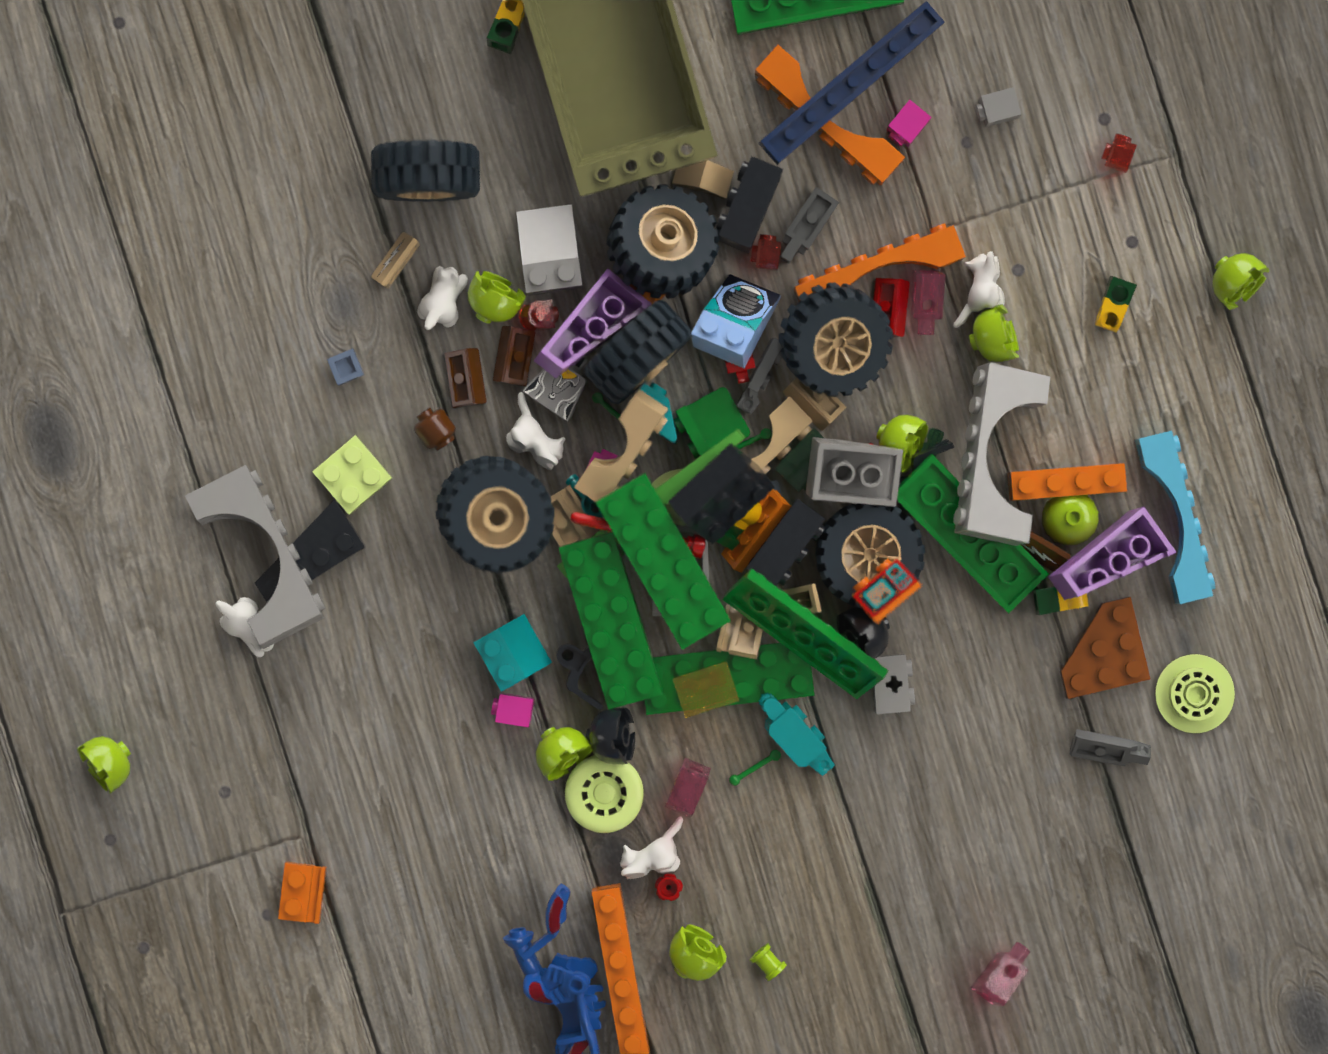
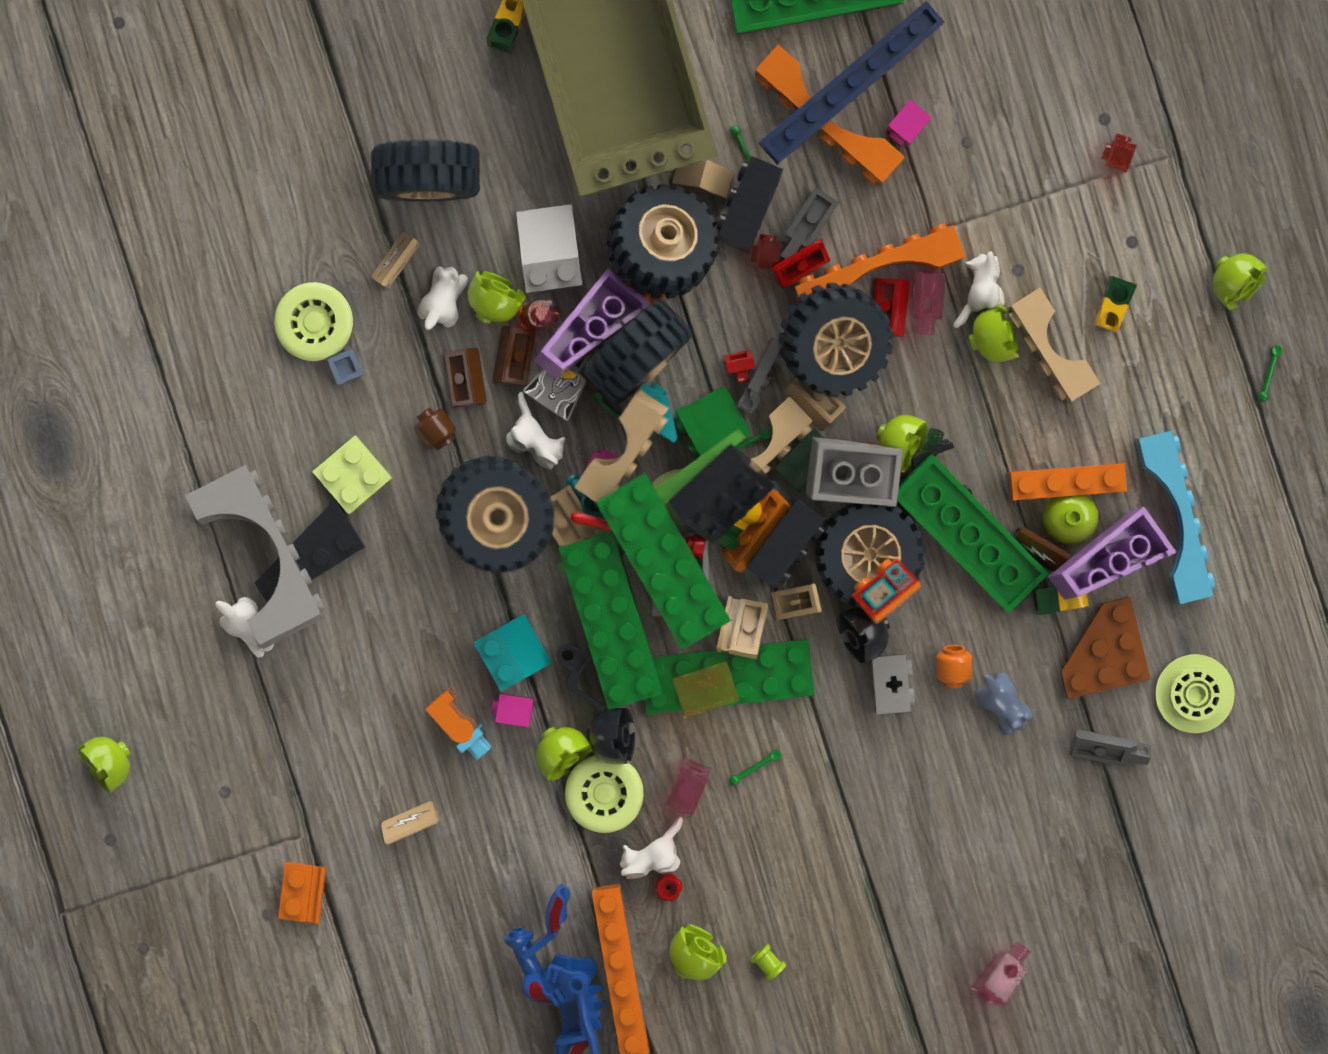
light blue slope [691,274,781,368] -> none
green plate [722,569,888,699] -> none
teal hinge [758,692,835,776] -> none
light grey arch [954,362,1051,546] -> none
light grey brick [975,87,1021,127] -> none
none -> yellowish green wheel [274,282,353,361]
none -> tan slope [381,801,440,845]
none -> orange hips [425,687,492,760]
none -> green hinge [730,125,751,163]
none -> red slope [772,239,831,289]
none -> orange head [936,645,973,689]
none -> sand blue animal [975,673,1033,734]
none -> tan arch [1008,288,1101,403]
none -> green hinge [1258,345,1283,402]

